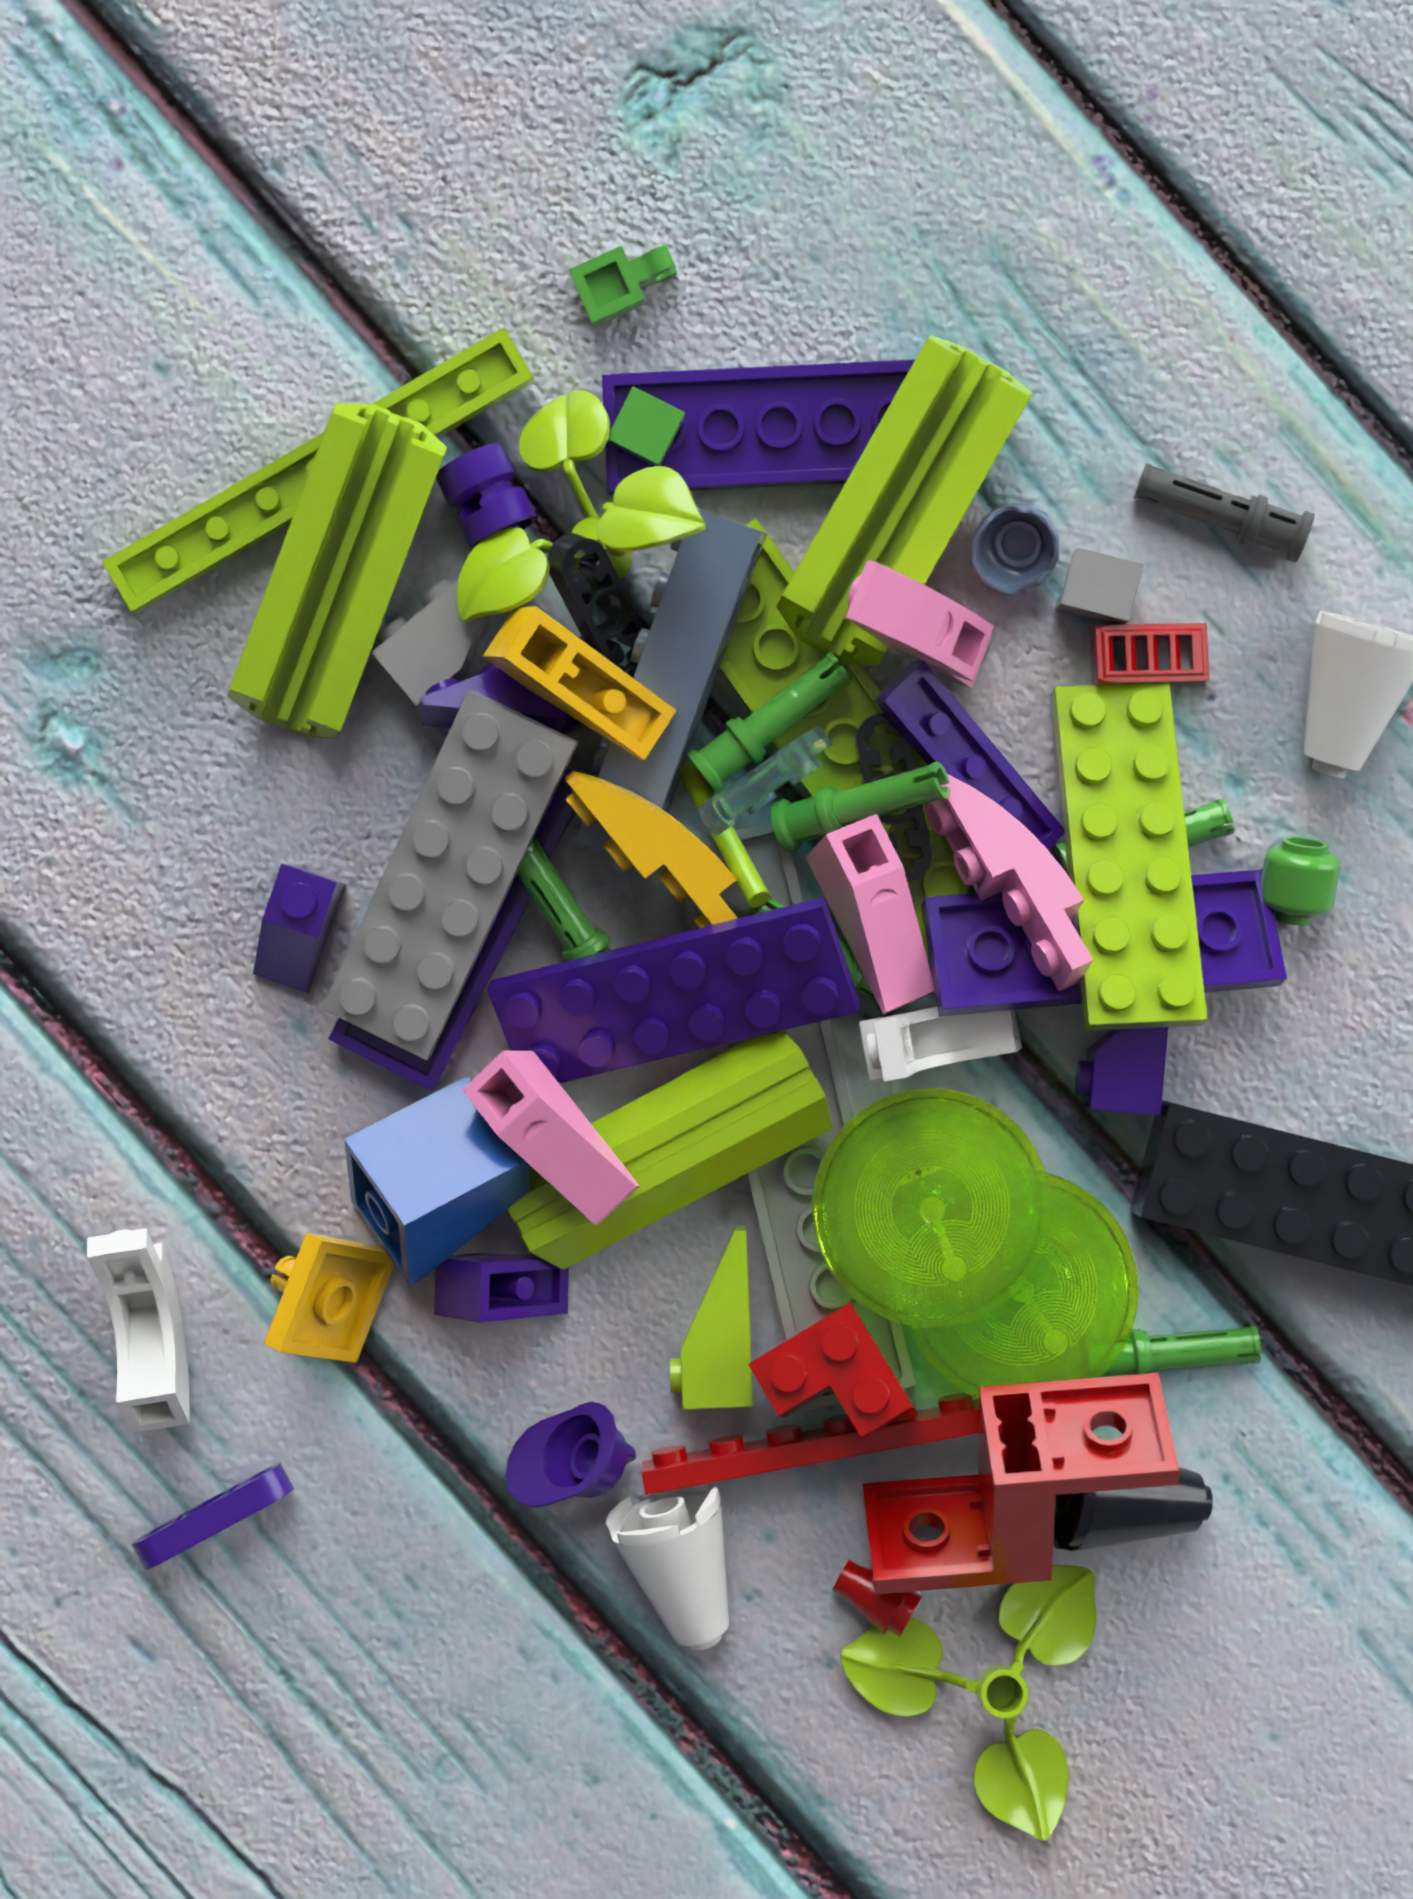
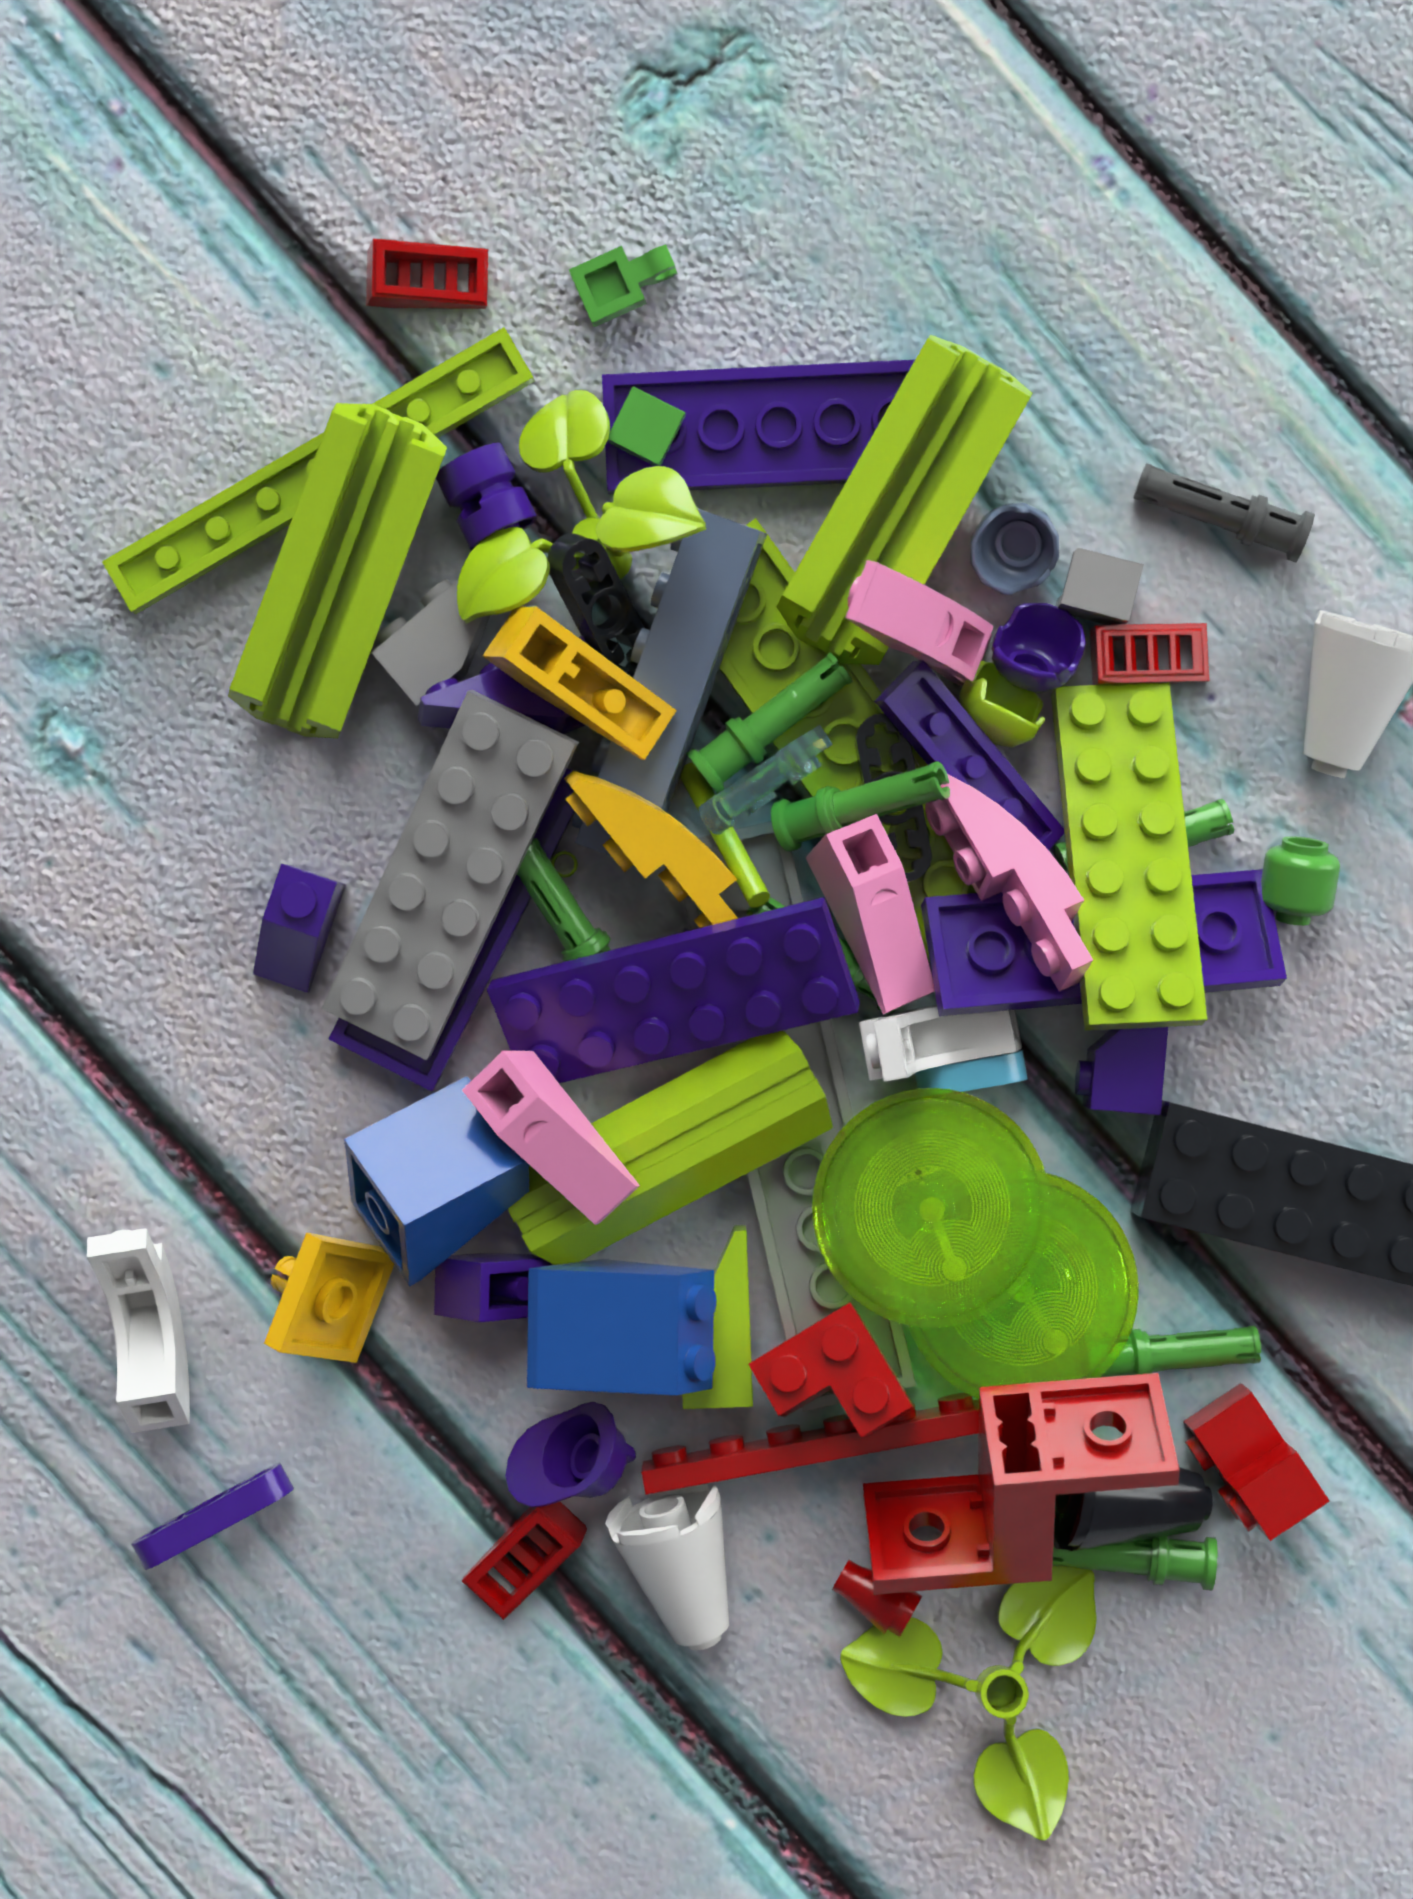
none -> red slope [366,238,488,309]
none -> red slope [462,1502,587,1620]
none -> blue slope [527,1259,716,1396]
none -> lime piece [551,851,578,878]
none -> medium azure beam [915,1050,1028,1098]
none -> lime hair [959,661,1045,748]
none -> dark purple hair [991,603,1086,693]
none -> bright green pin [1052,1536,1218,1591]
none -> red brick [1183,1383,1330,1541]

